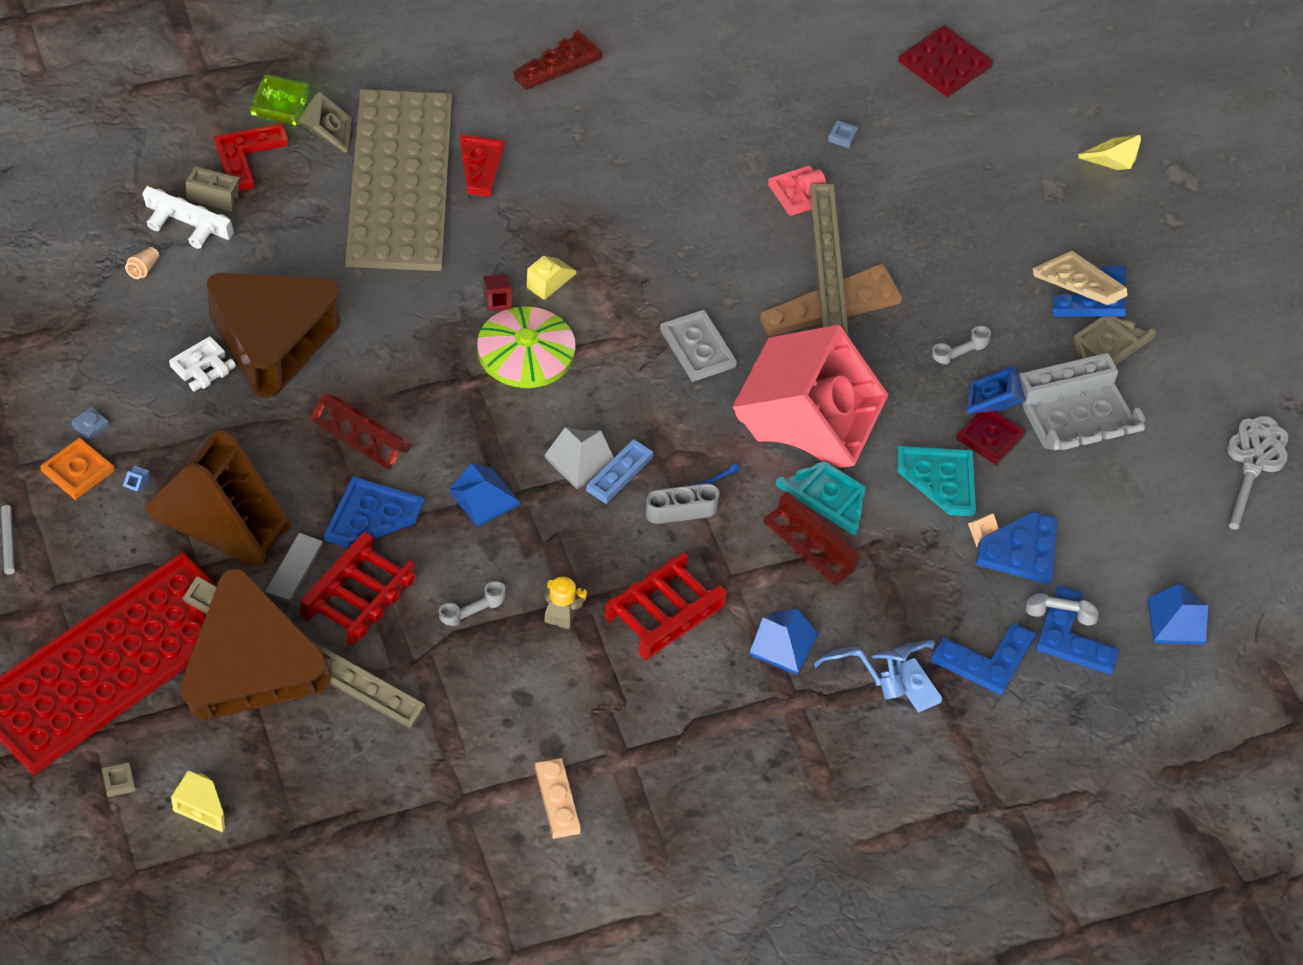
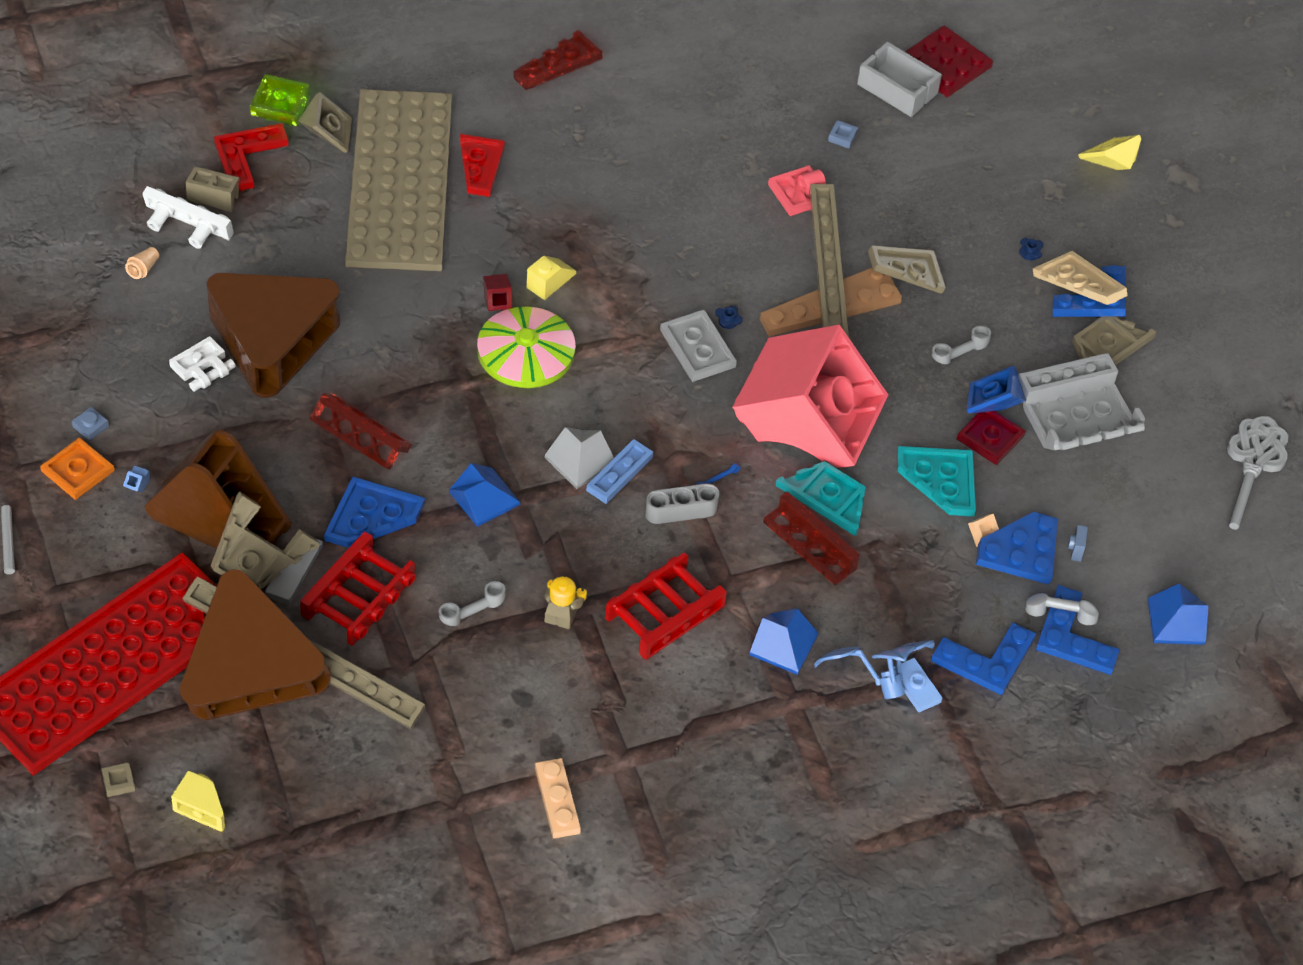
none -> dark tan wing [211,492,320,590]
none -> dark blue plate [715,305,743,329]
none -> light grey piece [857,42,942,117]
none -> dark tan wing [868,246,946,294]
none -> dark blue plate [1019,238,1044,261]
none -> sand blue plate [1068,525,1088,562]

